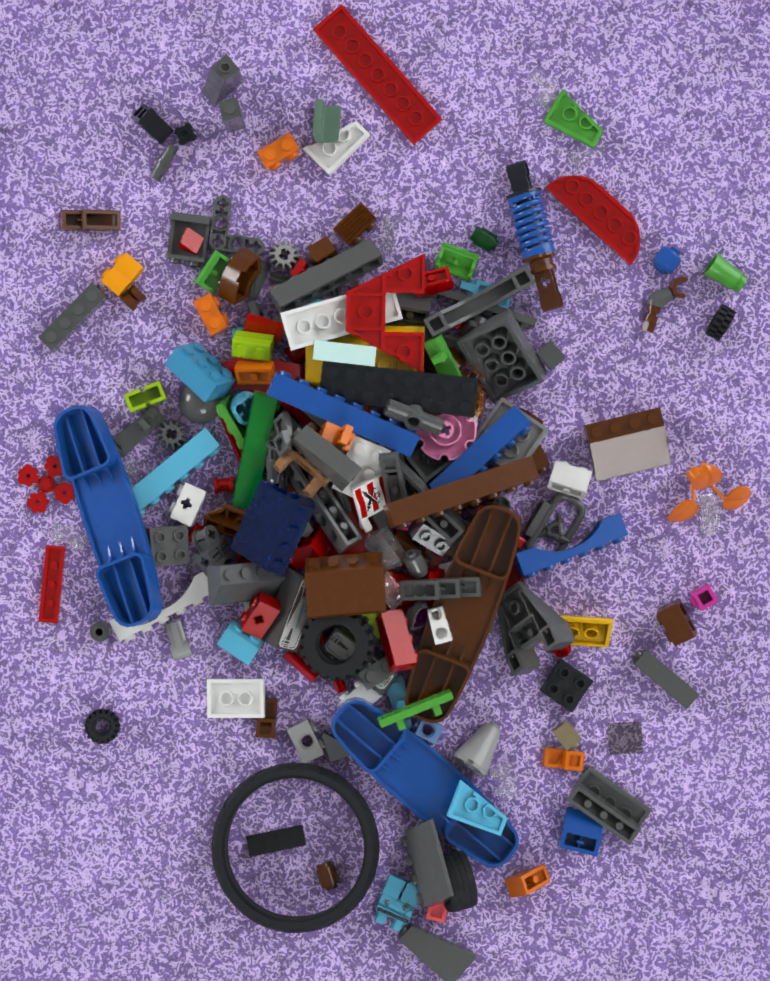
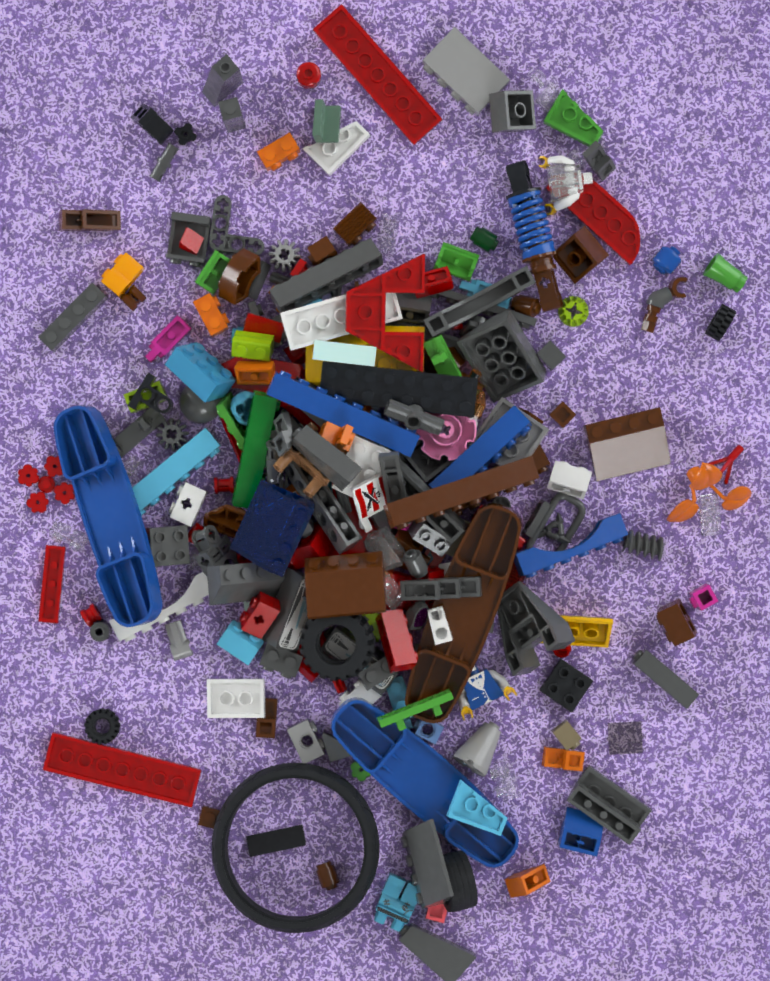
none -> red plate [43,732,202,808]
none -> red wheel [80,603,103,627]
none -> black tile [128,373,173,414]
none -> dark pink hinge [145,315,192,363]
none -> reddish brown plate [198,805,220,829]
none -> dark grey bracket [259,643,304,679]
none -> red head [296,62,321,89]
none -> bright green plant [350,762,371,781]
none -> light grey panel [422,27,510,116]
none -> torso [458,663,517,721]
none -> dark grey brick [489,90,536,133]
none -> reddish brown brick [511,295,541,317]
none -> clear torso [538,155,593,215]
none -> reddish brown plate [549,401,576,428]
none -> reddish brown slope [553,226,609,284]
none -> lime gear [558,296,589,327]
none -> dark grey slope [582,141,616,181]
none -> dark grey piece [622,529,665,561]
none -> red plant [708,445,744,484]

